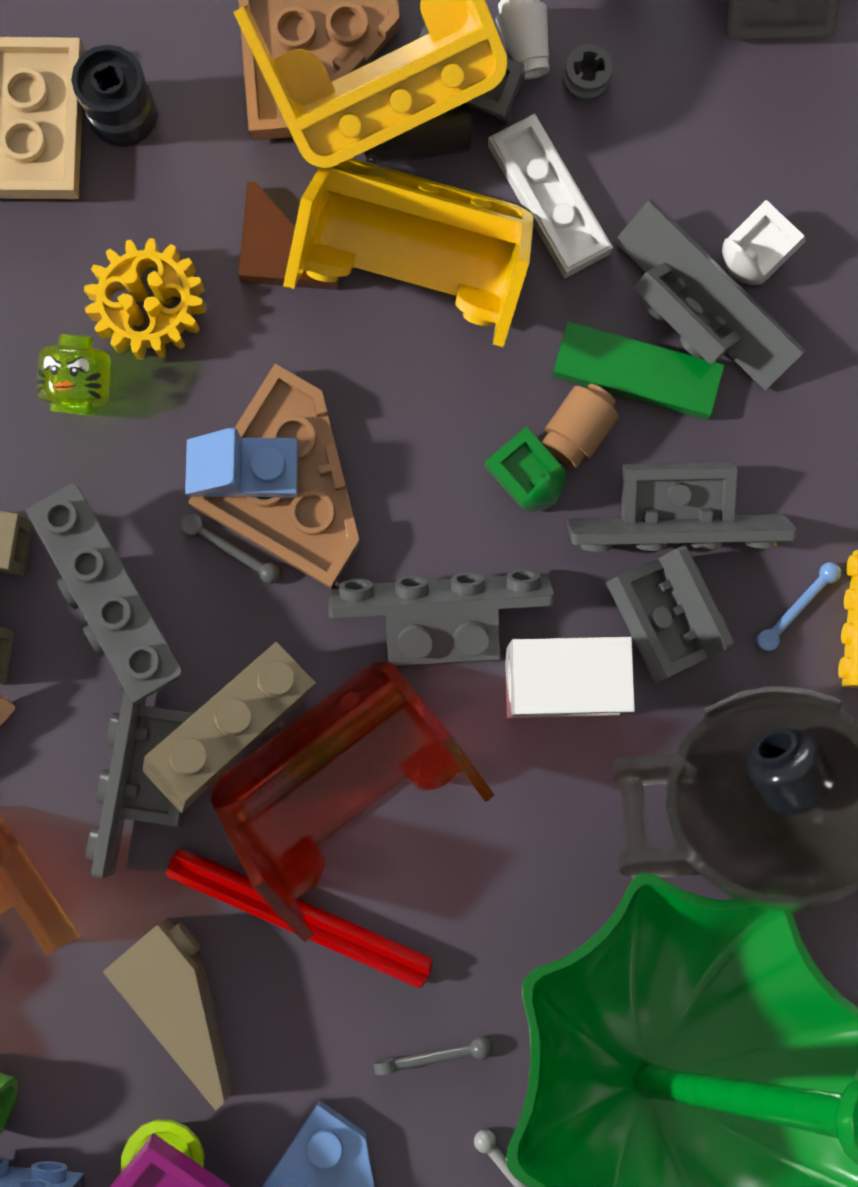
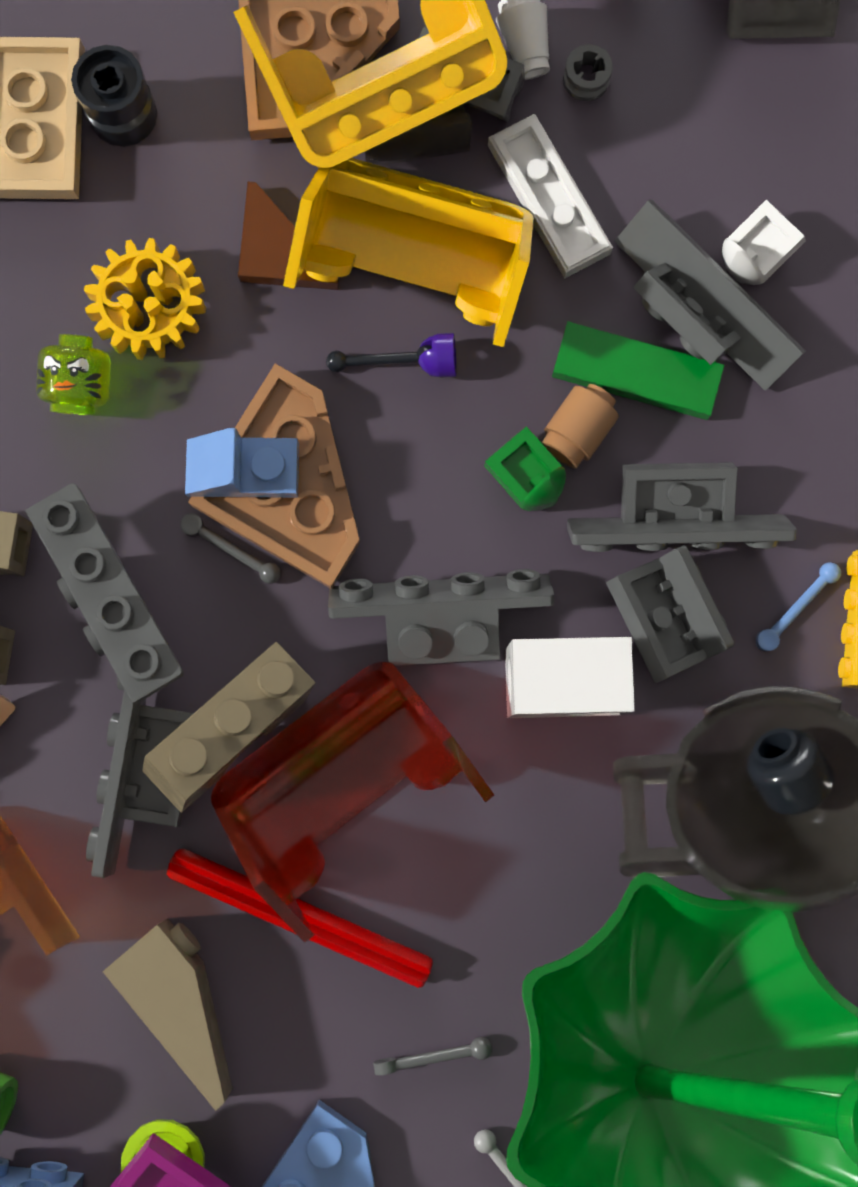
none -> hinge [326,333,457,378]

